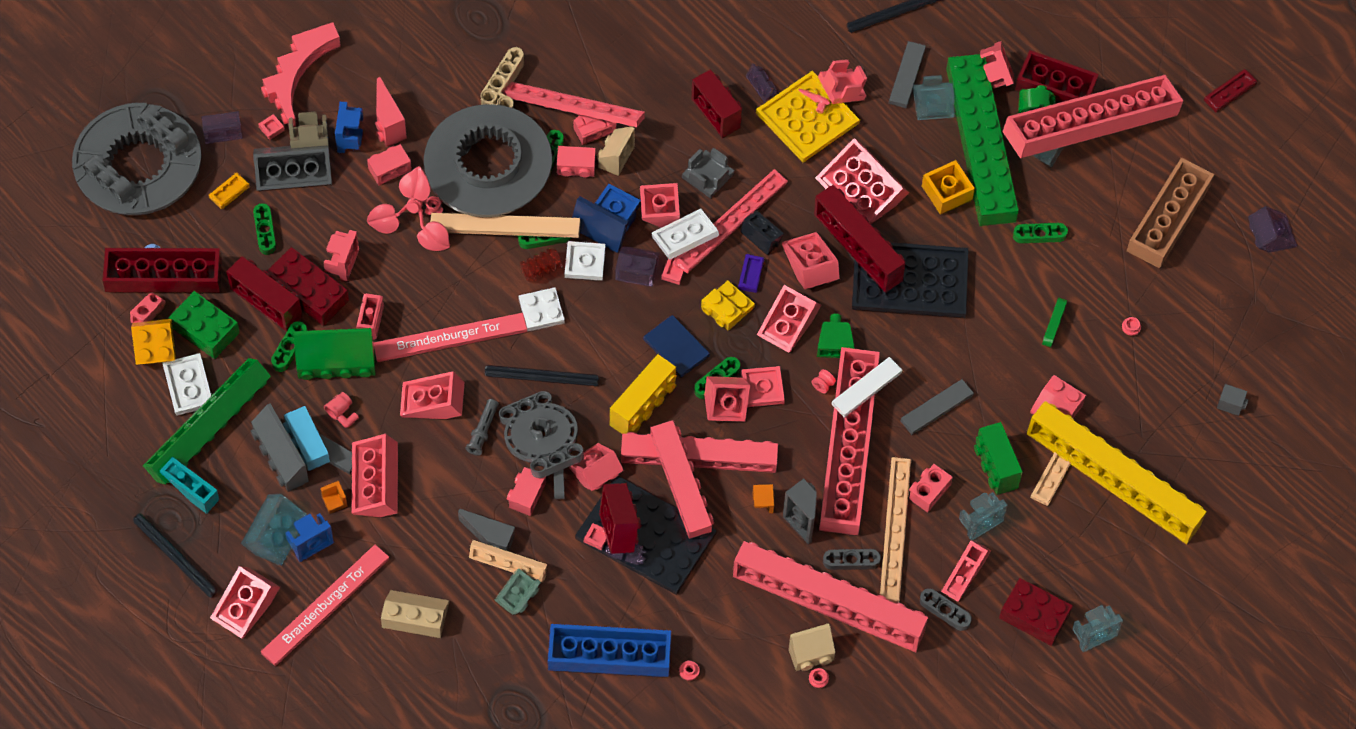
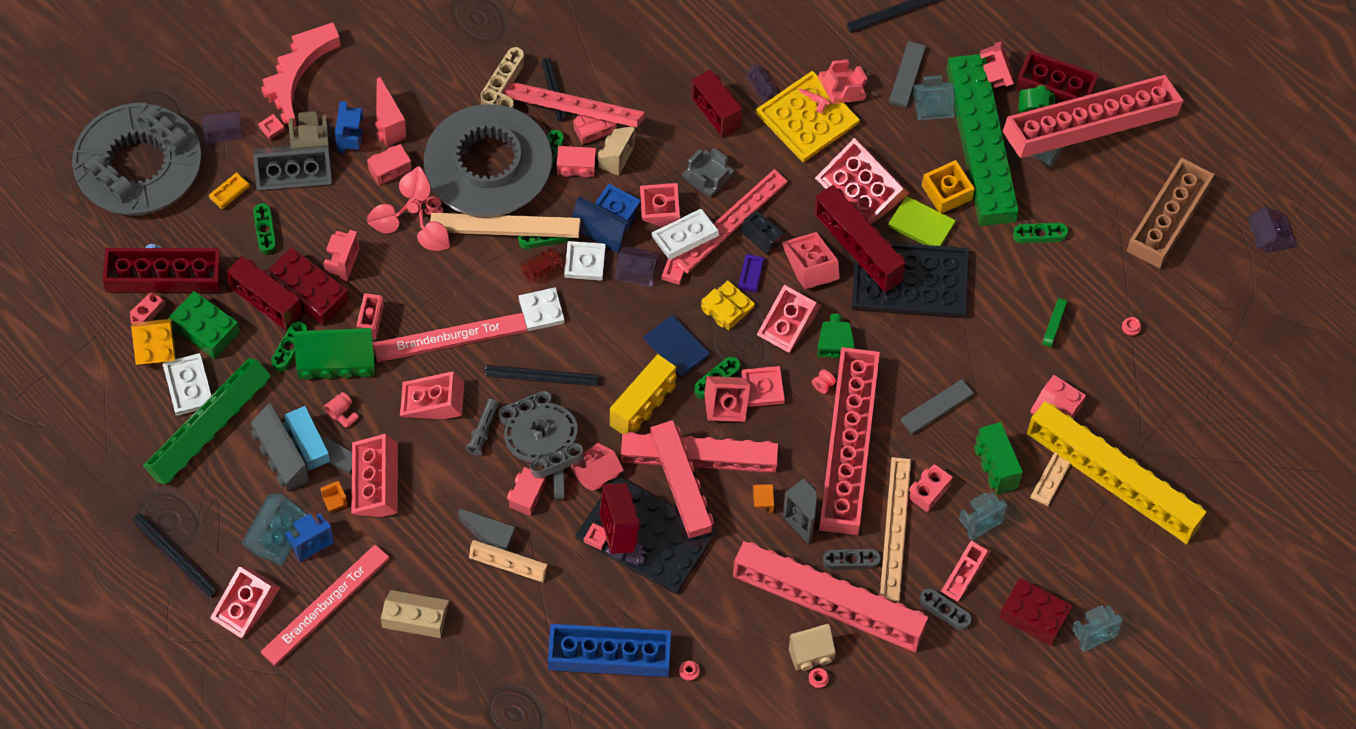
teal slope [160,457,220,514] -> none
sand green bracket [495,569,541,615] -> none
white tile [832,357,902,418] -> none
dark red tile [1204,69,1257,112] -> none
dark grey brick [1217,384,1249,416] -> none
none -> black axle [541,58,567,122]
none -> lime tile [888,196,956,246]

